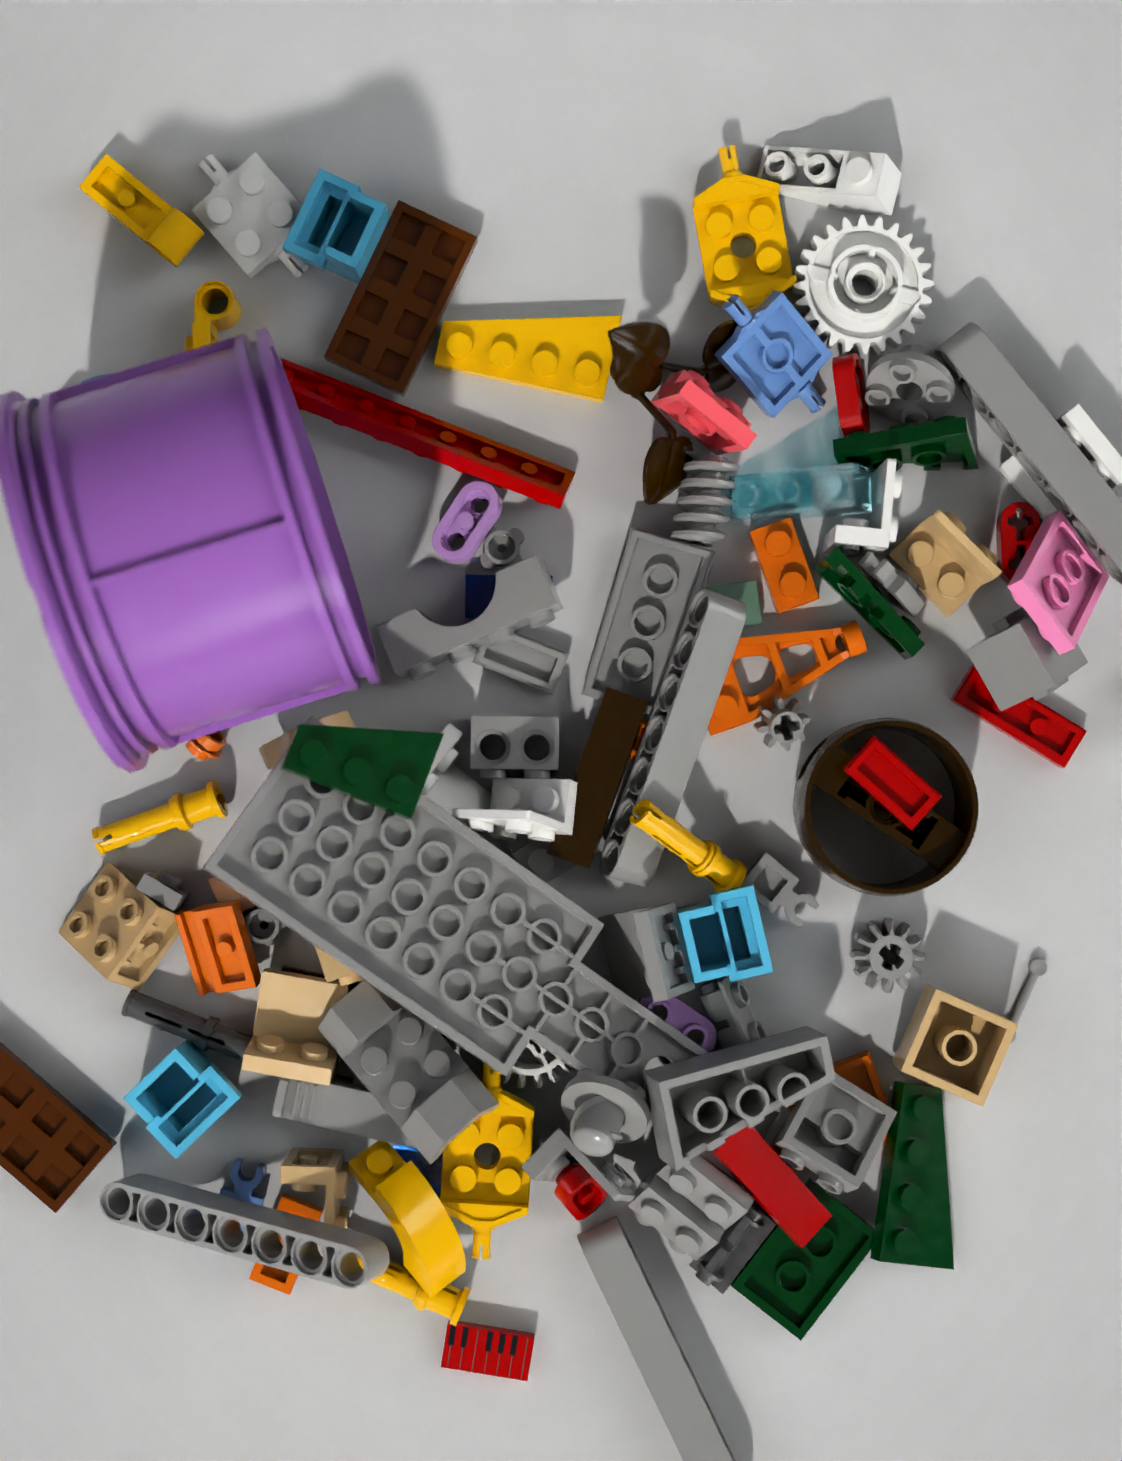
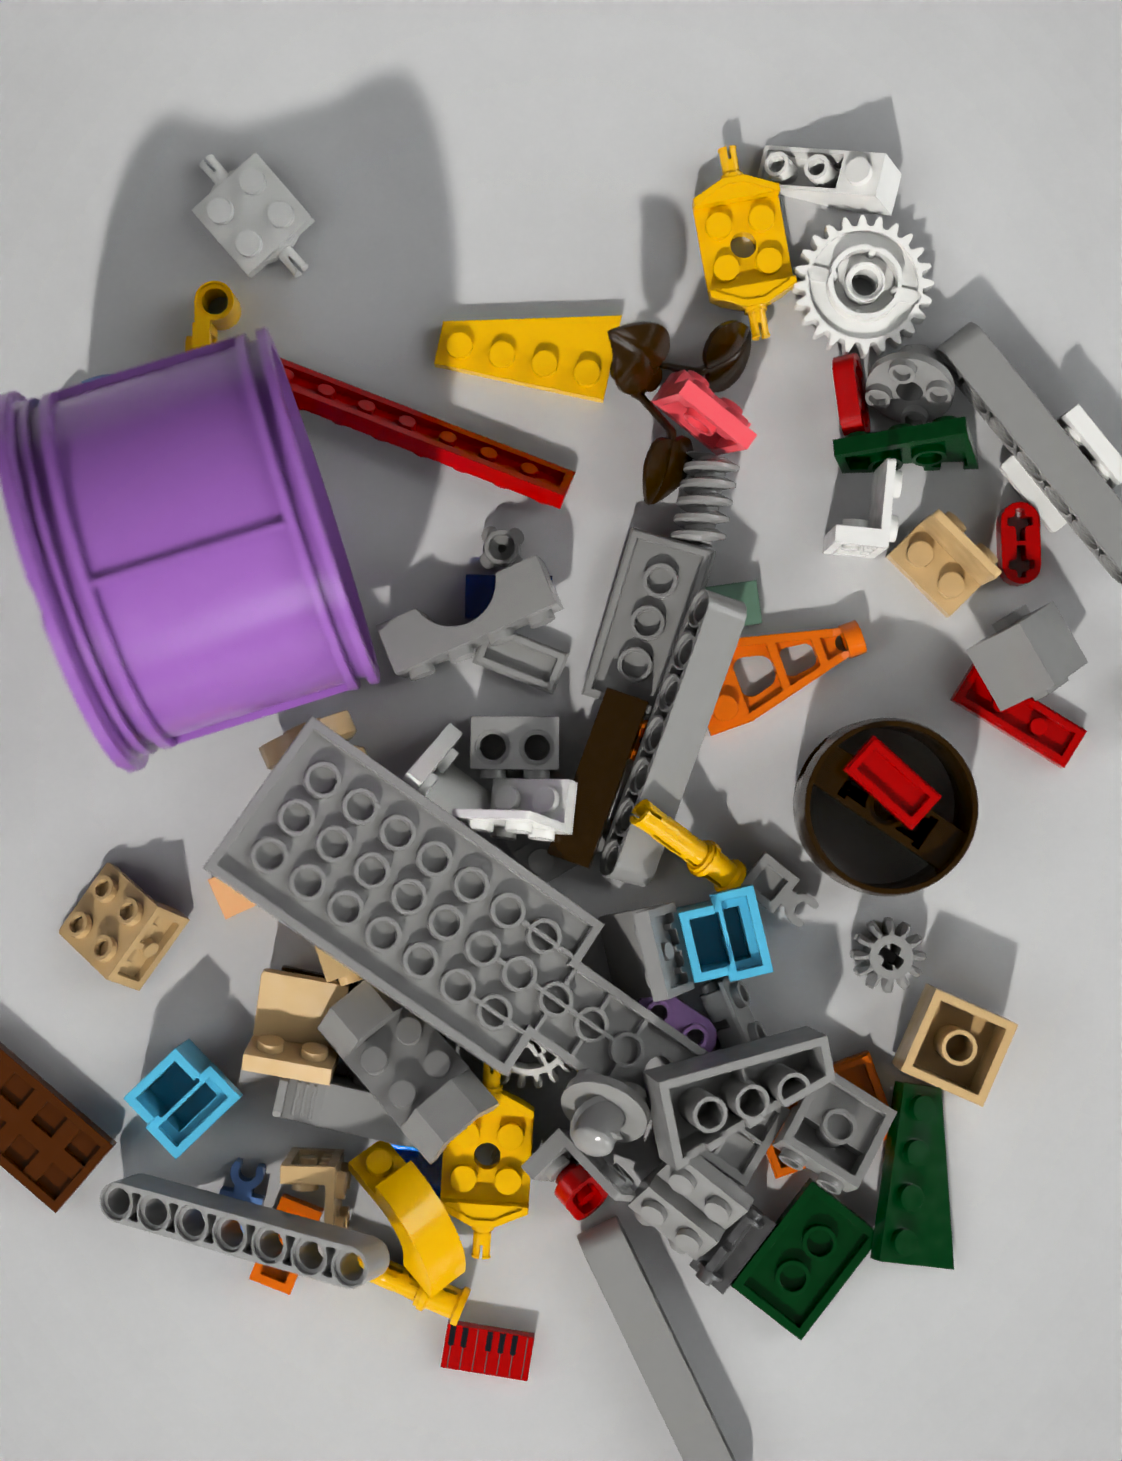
yellow plate [79,154,205,267] -> none
yellow pin [92,780,228,855] -> none
dark grey pin [121,989,252,1062] -> none
light grey plate [136,869,191,911] -> none
orange plate [174,899,261,996] -> none
orange plate [186,731,226,760] -> none
light grey plate [244,905,286,946] -> none
dark green wing [280,724,444,820] -> none
medium azure plate [282,169,390,284] -> none
reddish brown plate [324,200,478,397] -> none
lavender plate [432,481,503,564] -> none
red tile [712,1127,832,1248] -> none
medium blue plate [714,290,833,418] -> none
clear light blue slope [729,462,872,520] -> none
orange plate [748,517,820,614] -> none
light grey gear [753,694,811,751] -> none
dark green wing [813,547,925,660] -> none
light grey plate [858,550,925,617] -> none
bright pink plate [1007,509,1110,655] -> none
light grey hinge [1010,958,1047,1043] -> none

